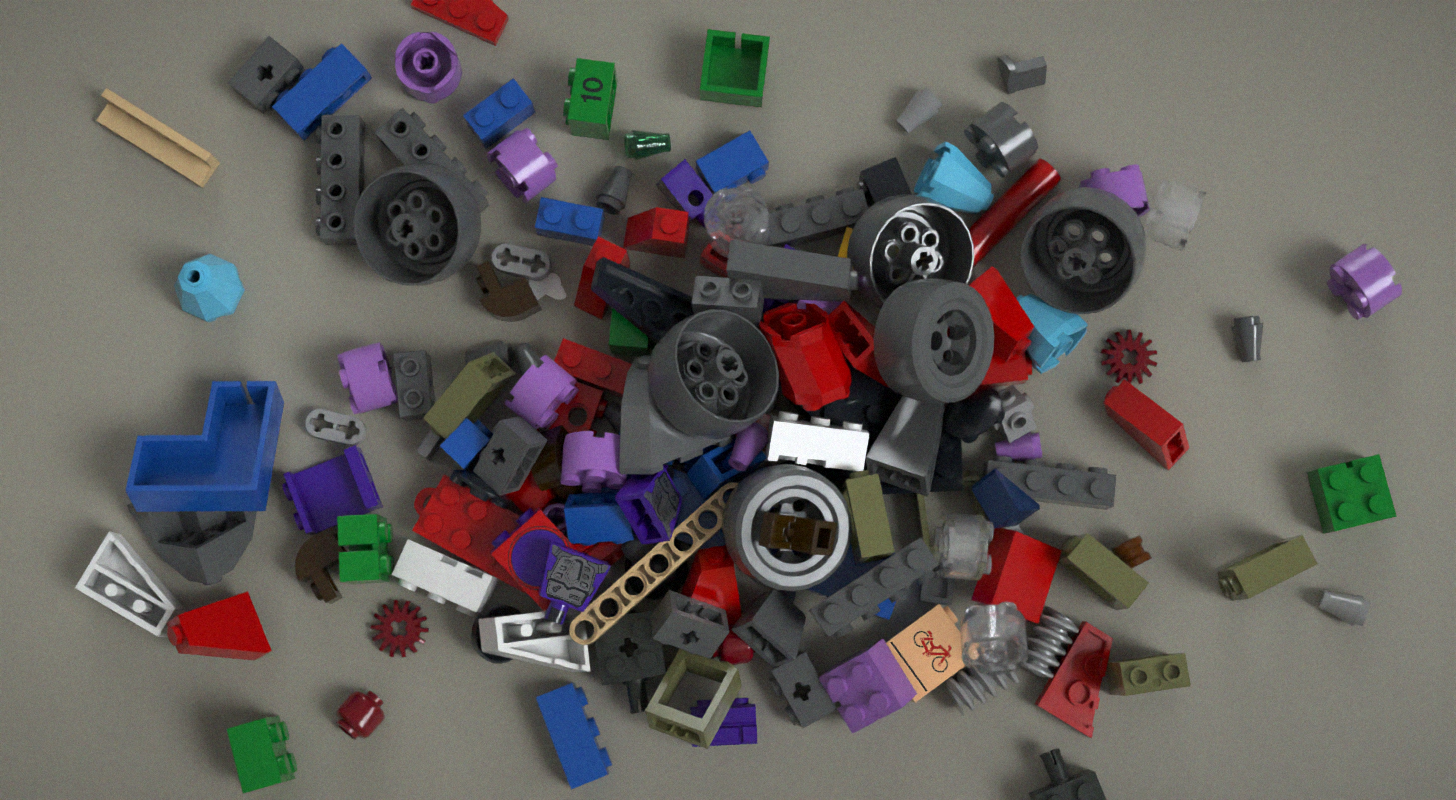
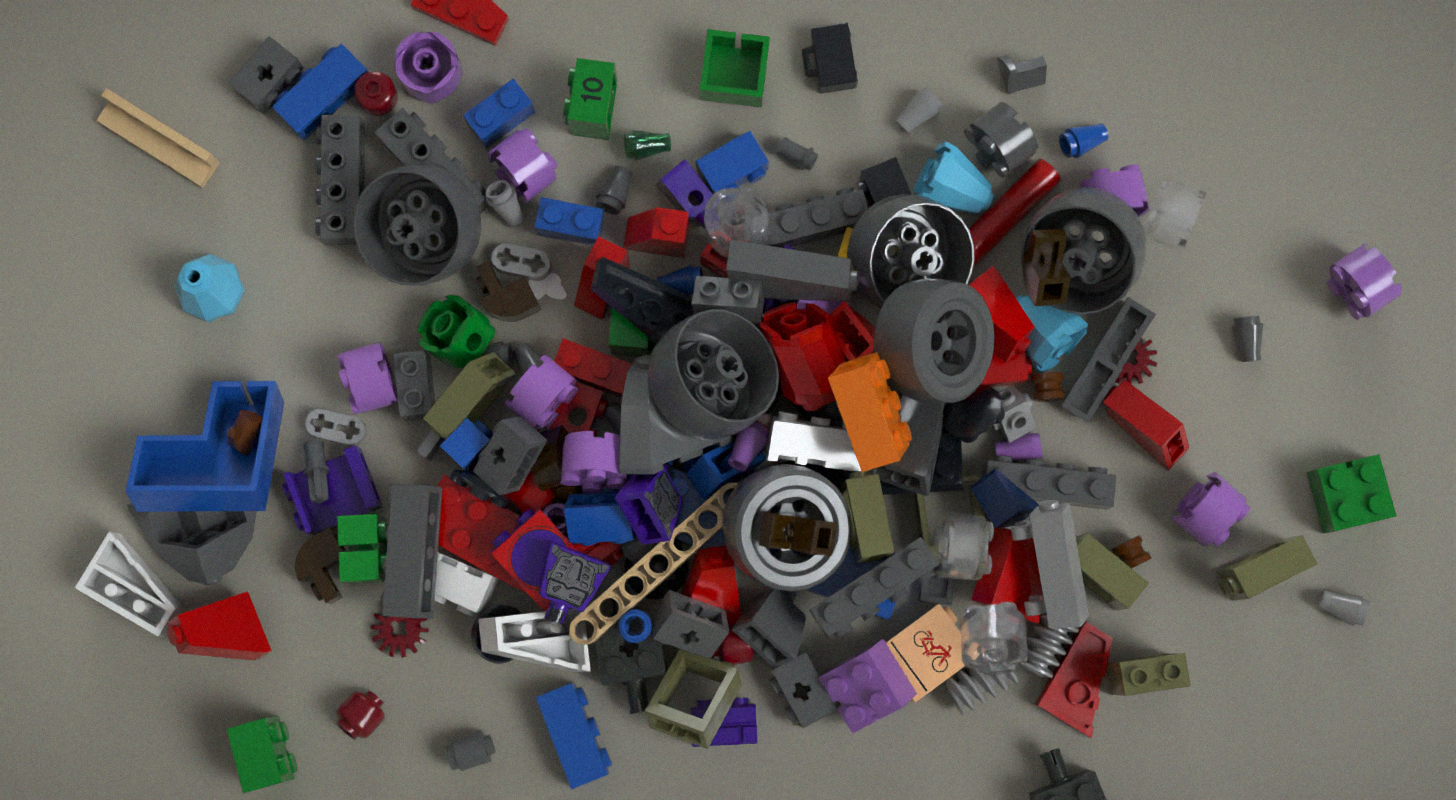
none -> reddish brown piece [226,410,263,456]
none -> dark grey axle [303,440,329,504]
none -> dark red head [354,71,398,116]
none -> dark grey brick [381,484,442,619]
none -> green brick [417,295,495,369]
none -> dark grey brick [445,730,495,771]
none -> light grey cone [486,180,524,226]
none -> blue cone [618,609,652,643]
none -> blue cone [657,264,704,295]
none -> dark grey pin [776,137,818,171]
none -> black piece [801,22,858,94]
none -> orange piece [828,352,912,472]
none -> light grey brick [1011,500,1089,628]
none -> dark brown brick [1023,229,1071,306]
none -> reddish brown wheel [1031,372,1065,402]
none -> blue cone [1059,123,1108,158]
none -> dark grey slope [1061,297,1156,423]
none -> medium lavender brick [1172,472,1250,546]

